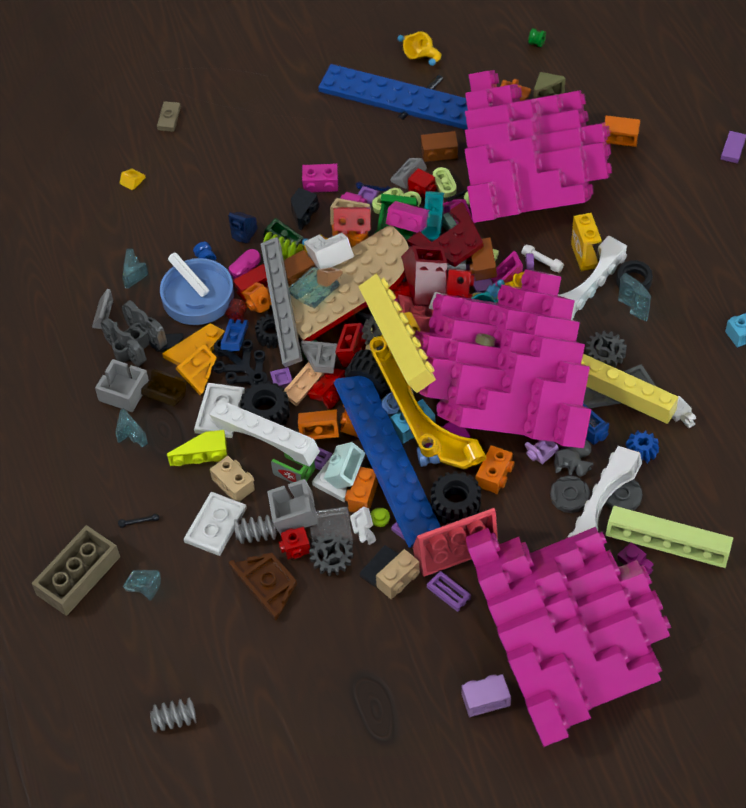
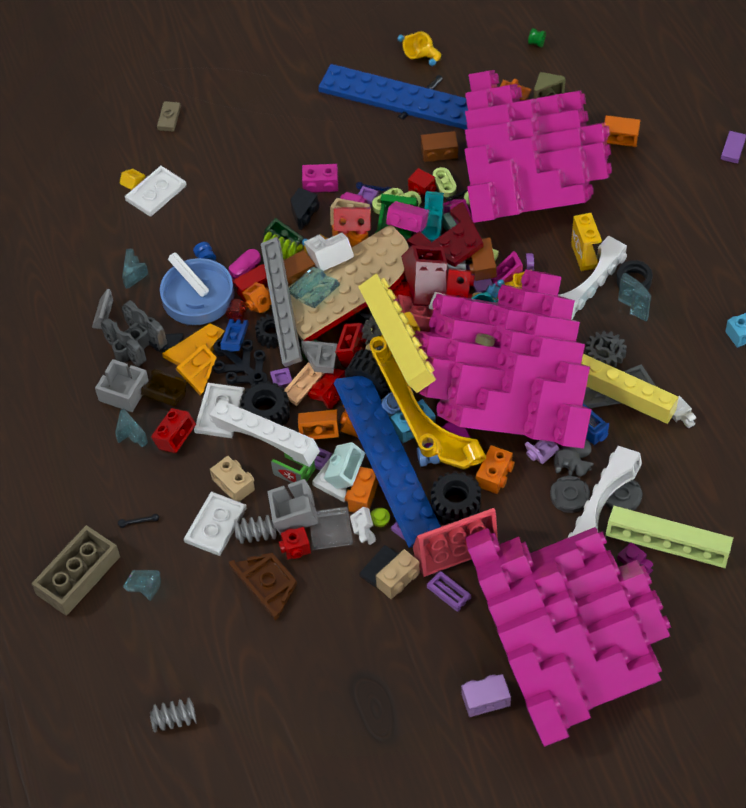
neon yellow slope [167,430,228,466] -> none
dark blue slope [228,212,257,244] -> none
dark grey gear [309,532,353,576] -> none
medium nougat slope [317,267,343,287] -> none
light grey slope [390,158,427,189] -> none
white bar [521,244,564,273] -> none
blue gear [626,430,660,464] -> none
none -> white tile [125,166,187,217]
none -> red brick [151,408,197,453]

